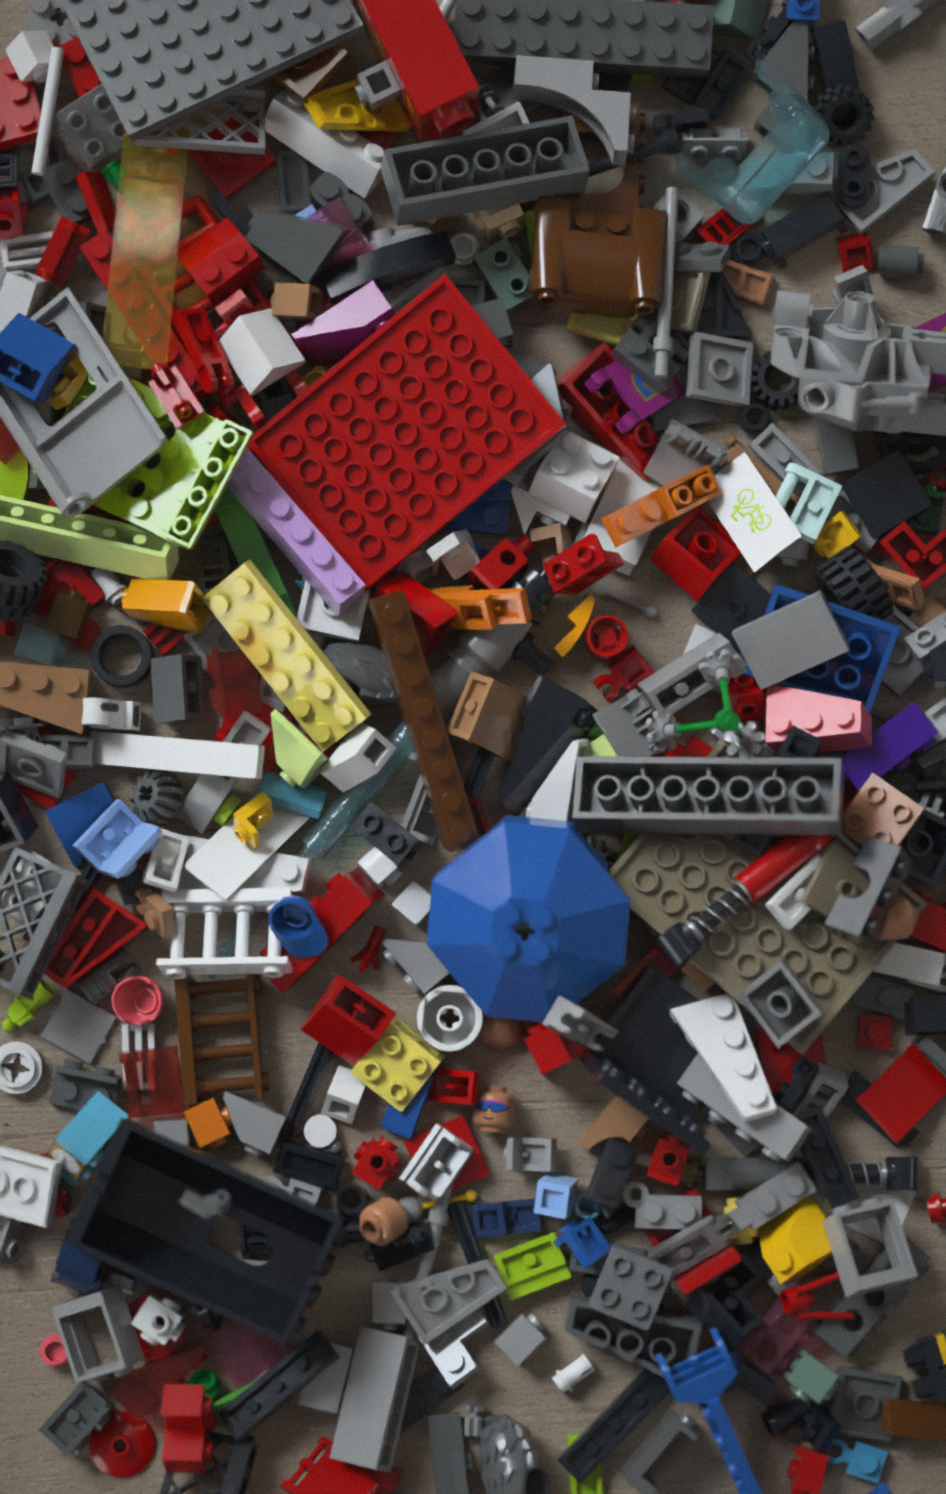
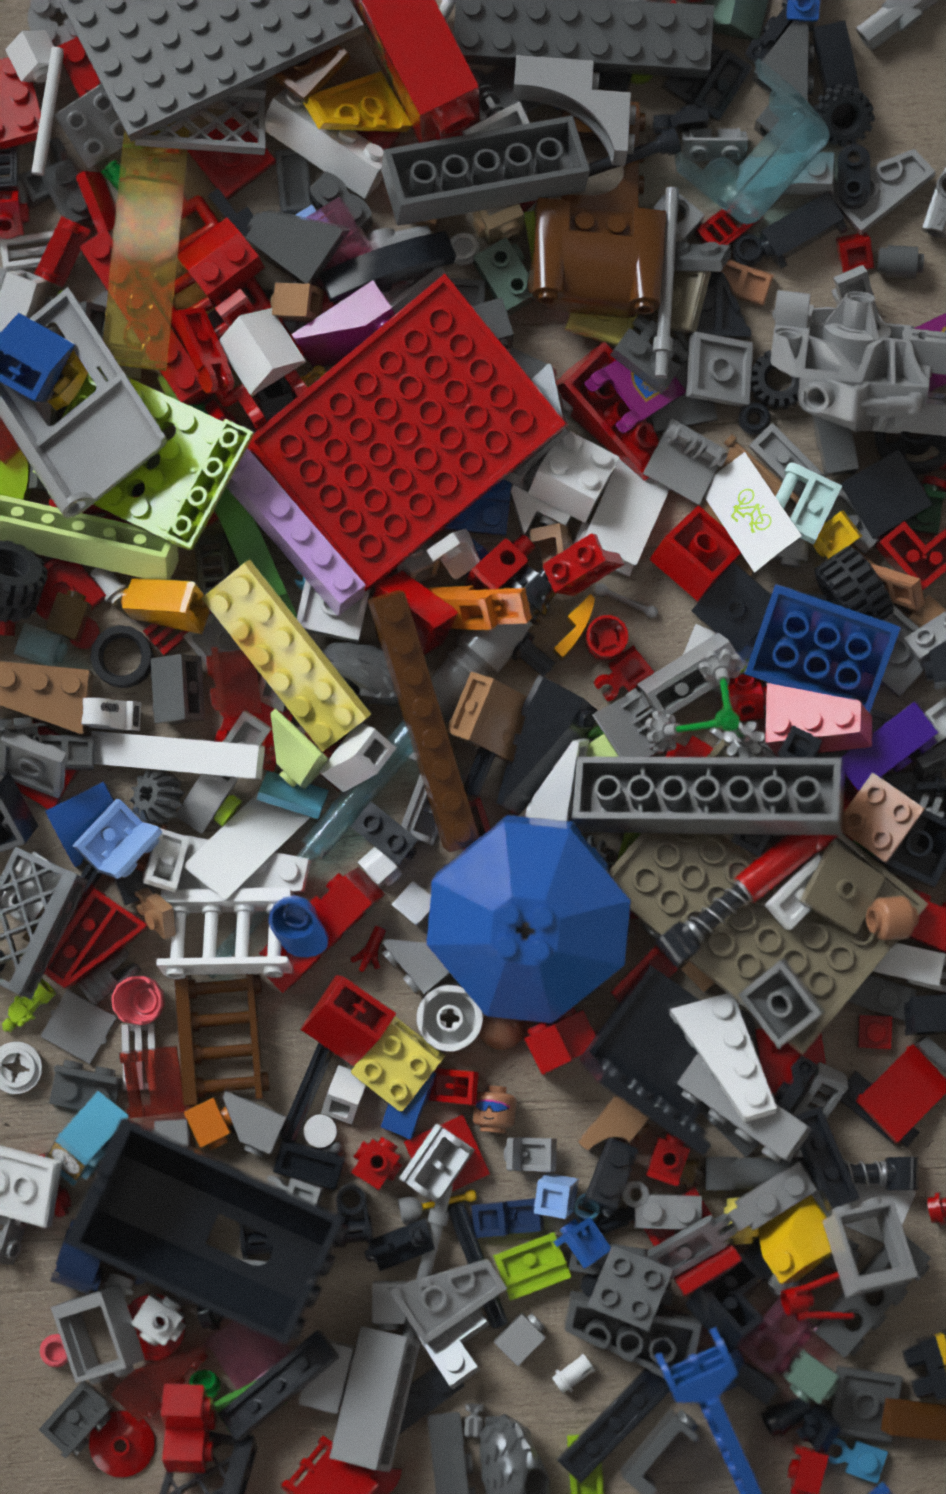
hinge [148,363,205,430] -> none
dark grey arm [179,1189,231,1219] -> none
yellow bracket [233,791,273,850] -> none
light grey brick [354,60,401,111] -> none
nougat head [359,1197,408,1246] -> none
light grey hinge [542,995,618,1052] -> none
orange slope [601,464,722,548] -> none
light grey tile [732,590,850,690] -> none
black arch [825,836,913,948] -> none

